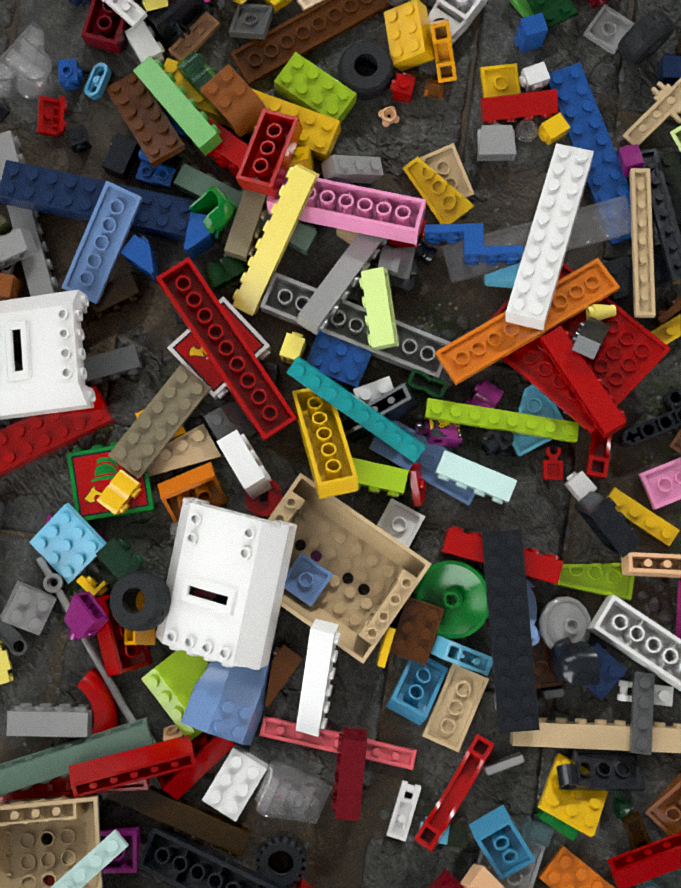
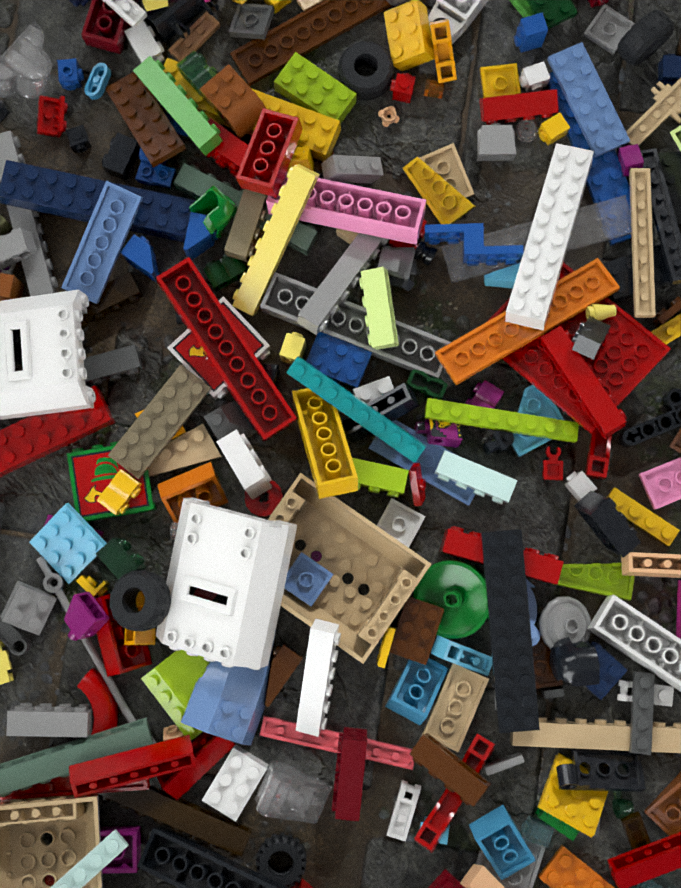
none -> reddish brown brick [410,733,491,807]
none -> medium blue plate [547,42,630,158]

